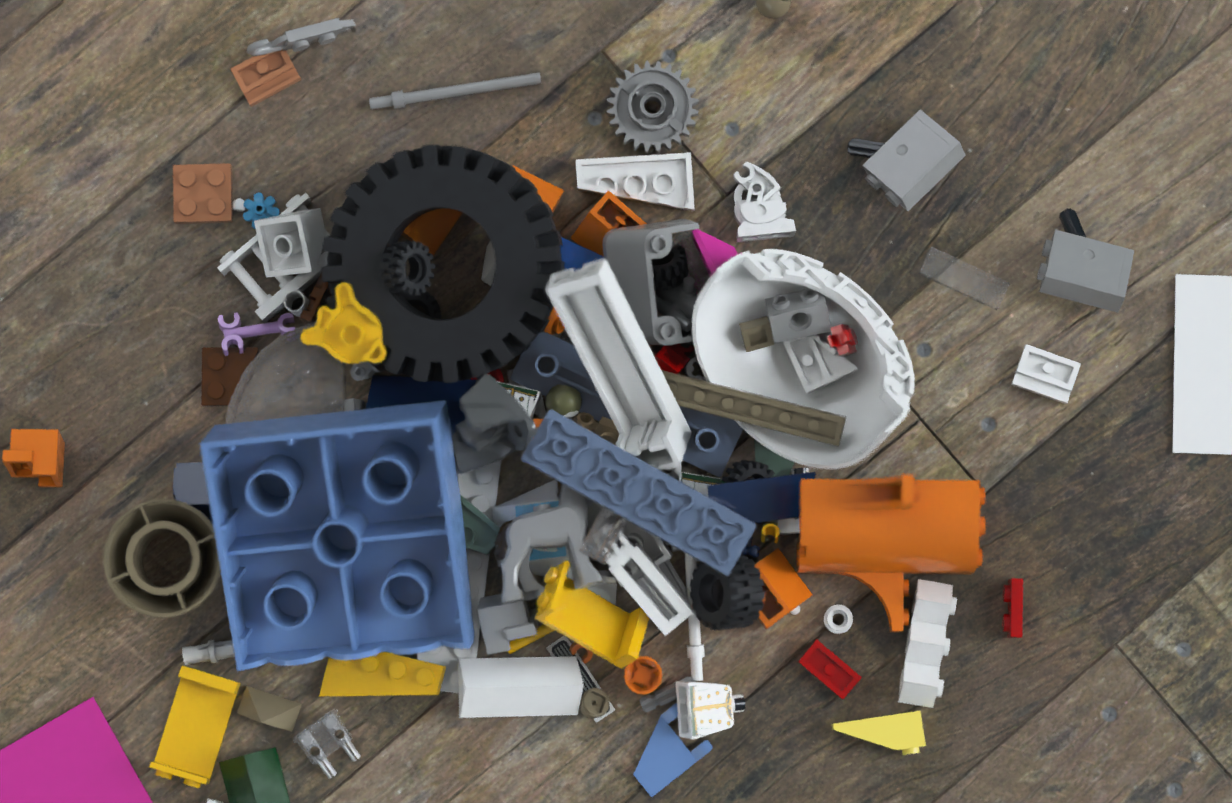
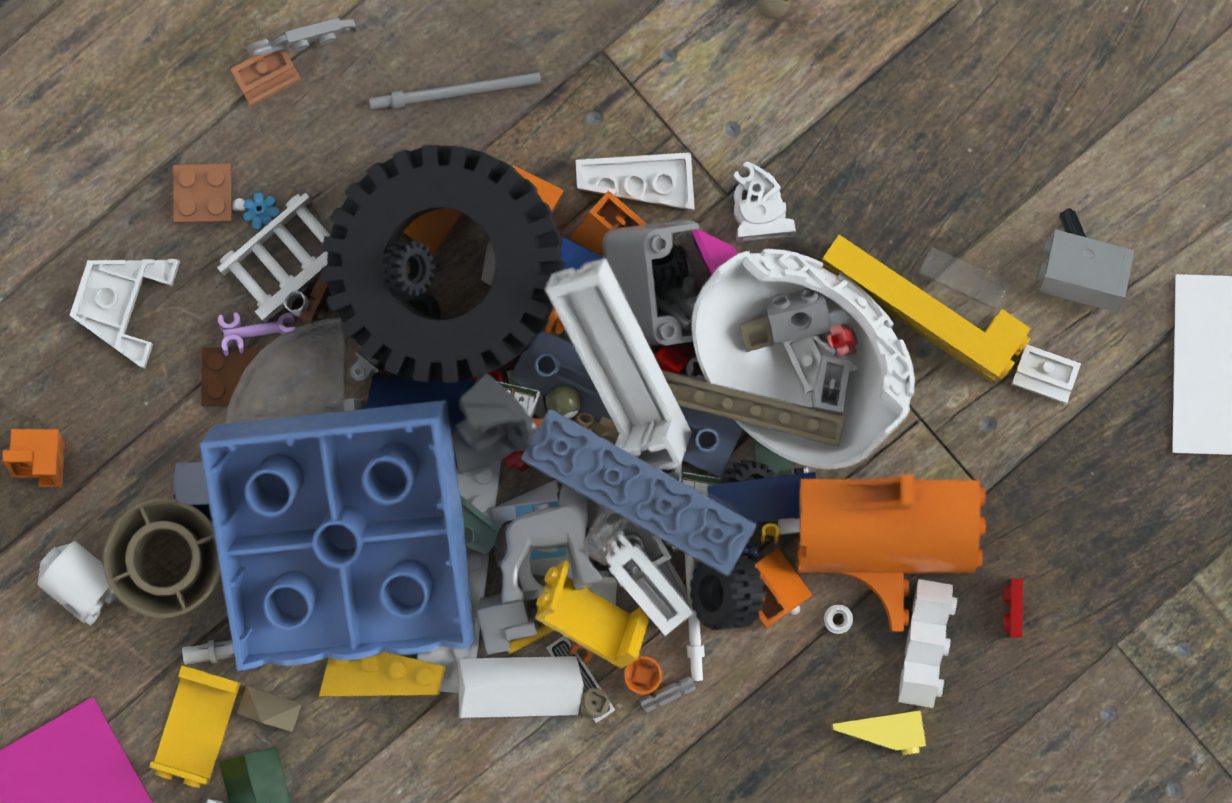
white slope [254,208,326,278] -> none
clear piece [293,708,361,779] -> none
yellow tile [300,282,387,364] -> none
light grey gear [607,61,699,154] -> none
medium blue flag [633,703,713,798] -> none
white torso [675,681,746,739] -> none
red plate [798,639,862,700] -> none
light grey piece [847,109,966,211] -> none
none -> white cylinder [38,541,117,626]
none -> white wing [70,259,180,369]
none -> red plate [502,450,531,473]
none -> light grey slope [811,355,851,415]
none -> yellow brick [821,235,1031,383]

